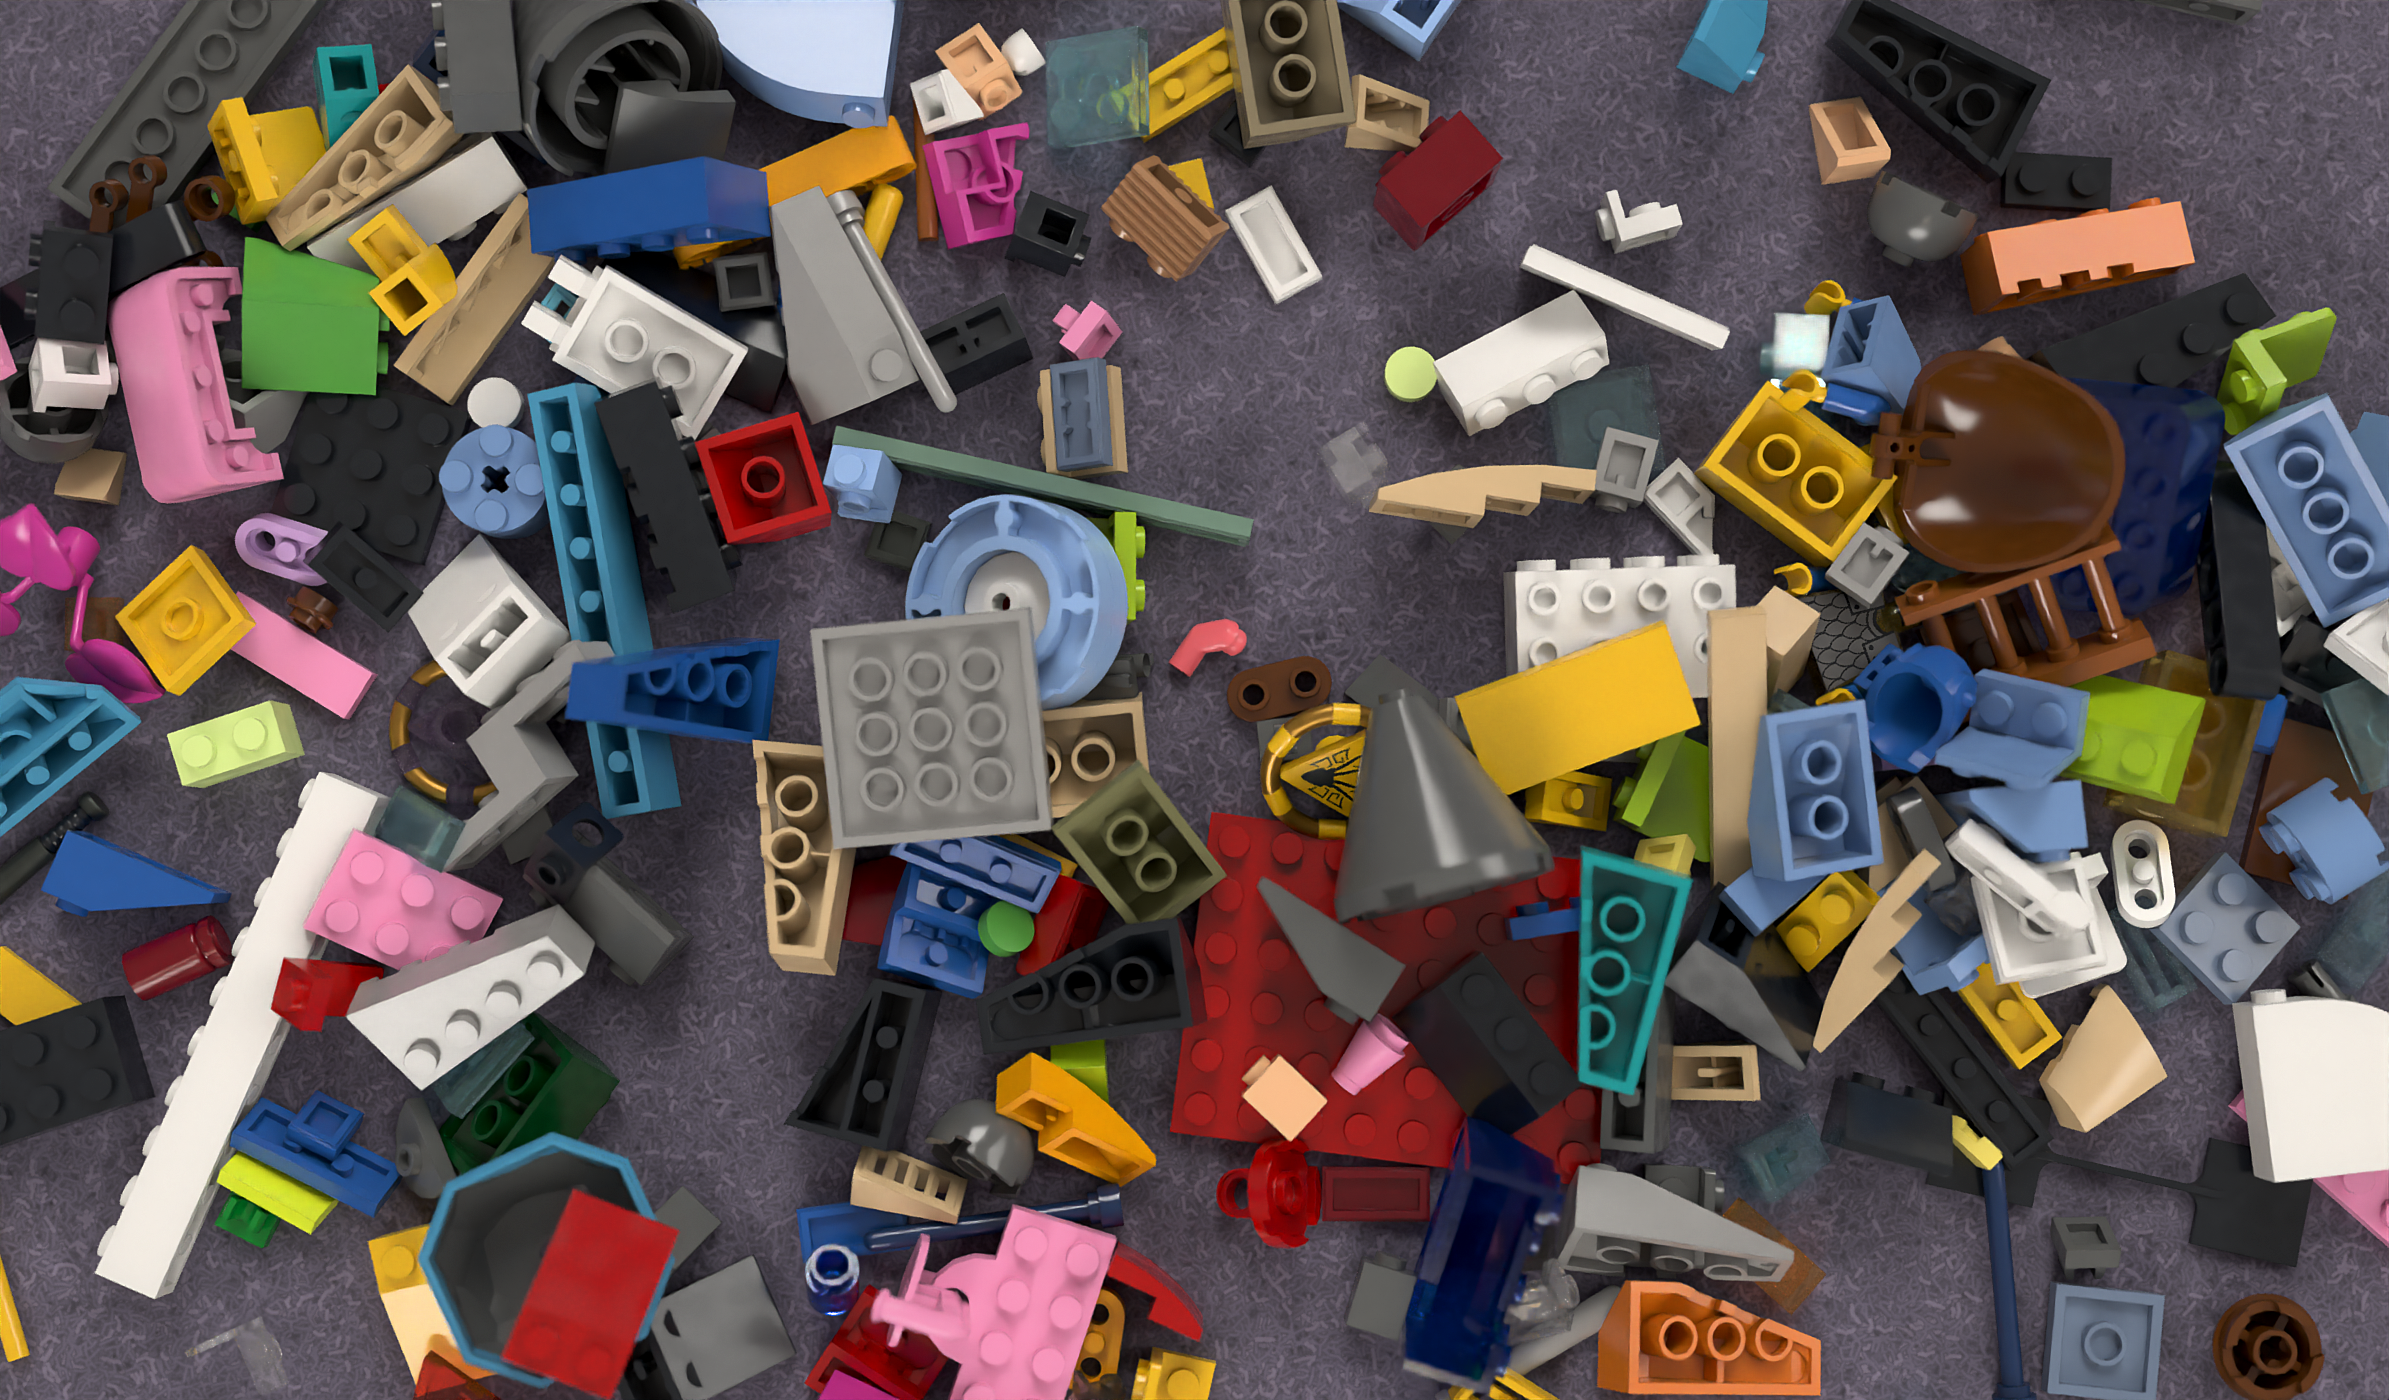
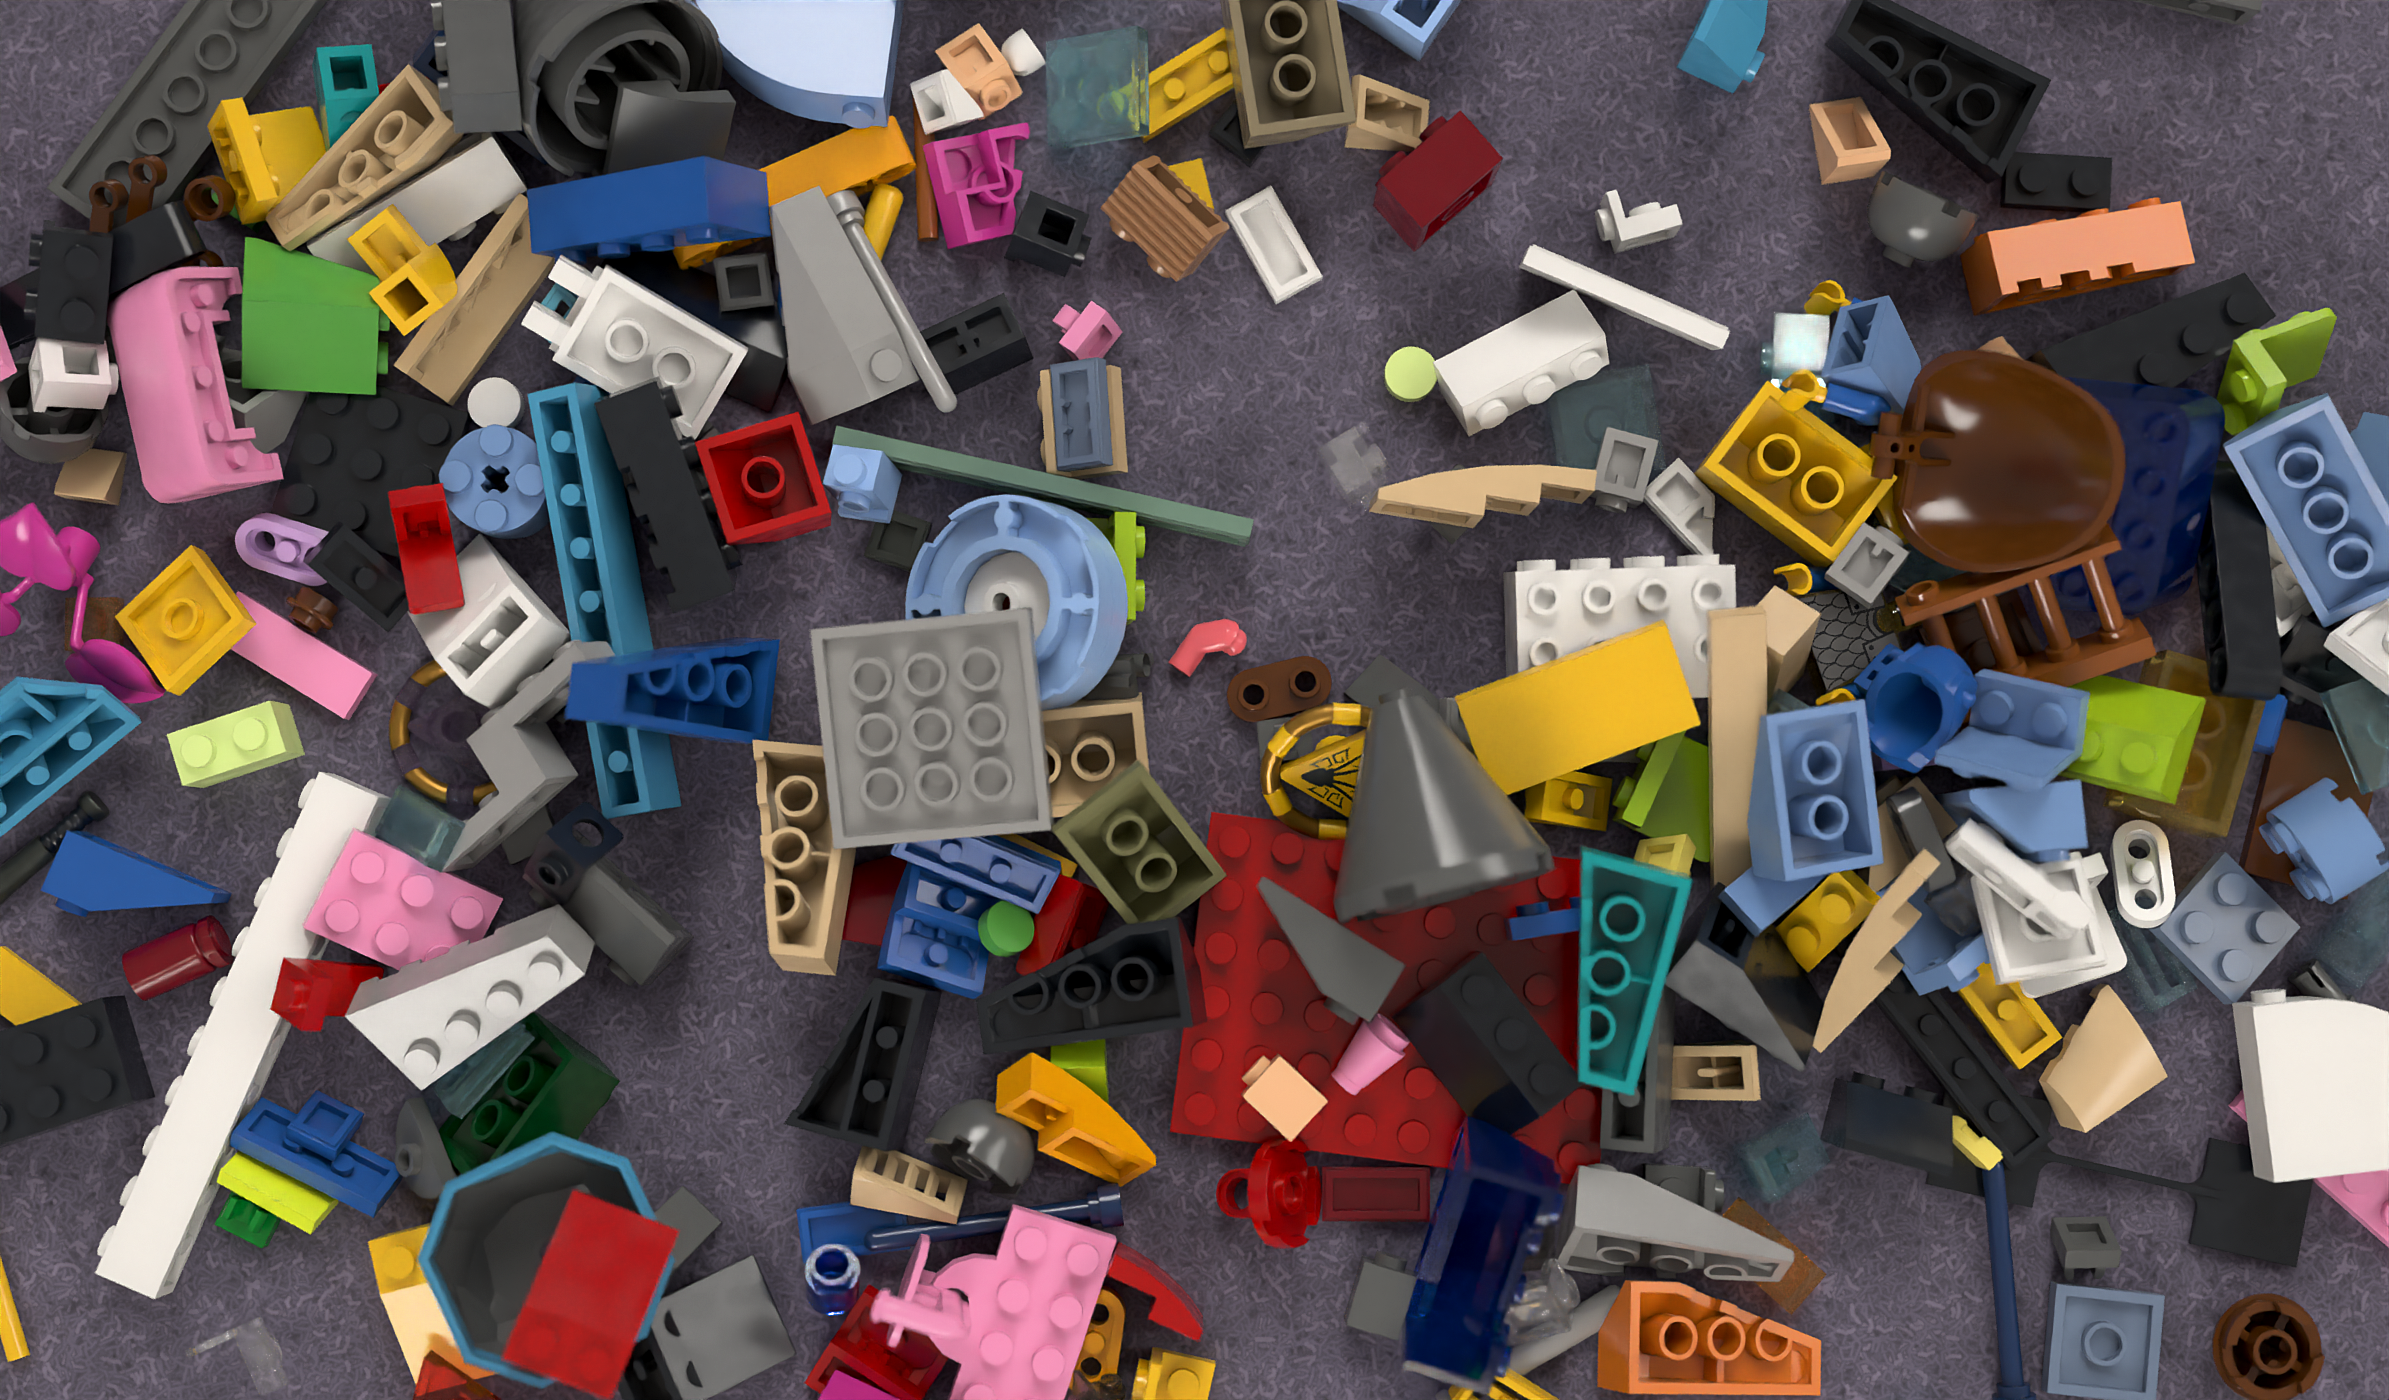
none -> red bracket [388,483,465,615]

